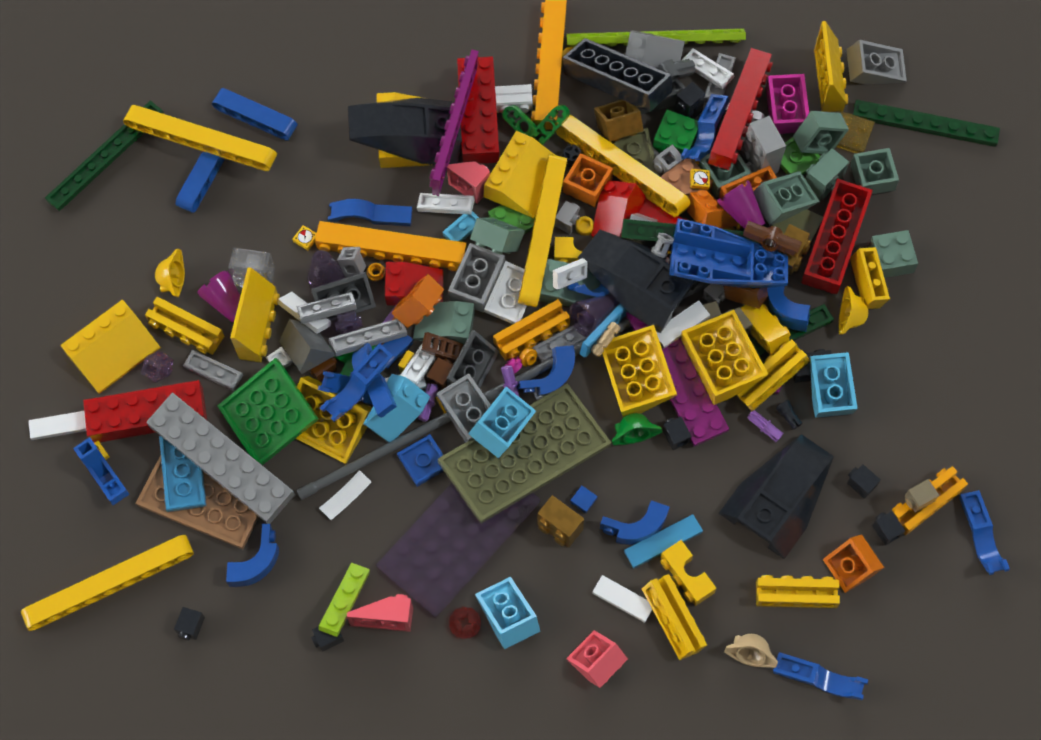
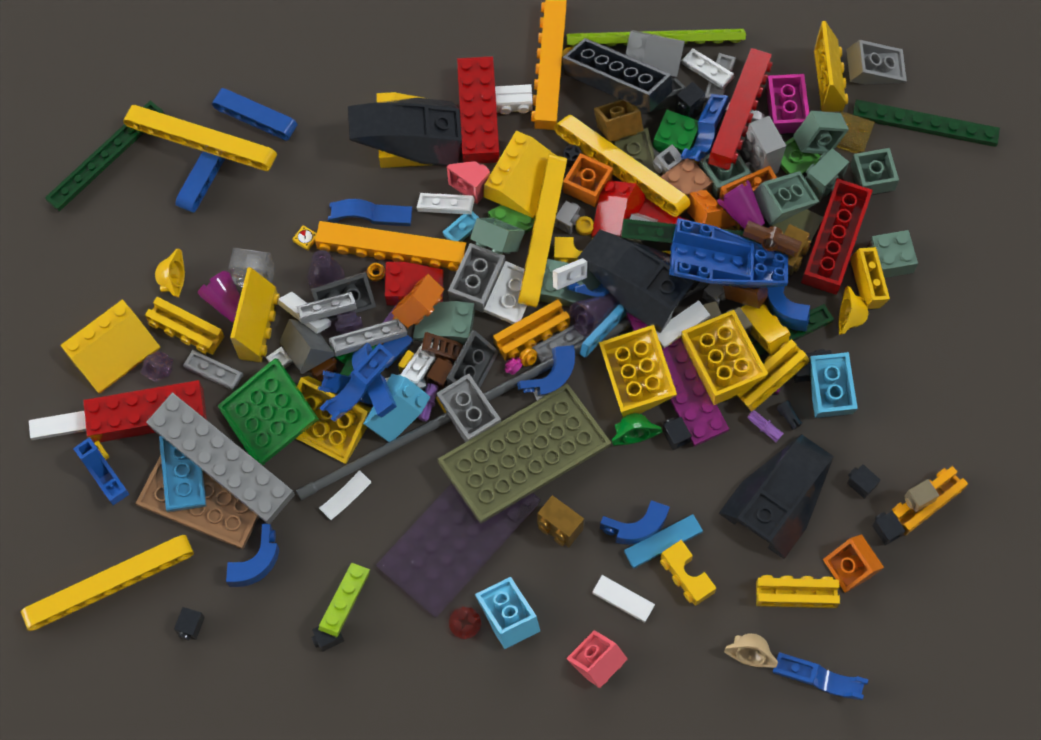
light grey brick [337,247,366,277] -> none
coral slope [347,594,413,632] -> none
blue tile [397,434,444,487] -> none
magenta plate [429,49,479,196] -> none
medium azure slope [468,387,536,459] -> none
medium lavender axle [501,365,519,396] -> none
green beam [503,105,570,145] -> none
blue tile [570,486,598,513] -> none
tan axle [591,322,620,356] -> none
yellow brick [642,574,707,660] -> none
light grey bush [651,233,674,258] -> none
dark grey piece [658,59,695,82] -> none
tile [690,169,710,190] -> none
blue piece [959,490,1010,575] -> none

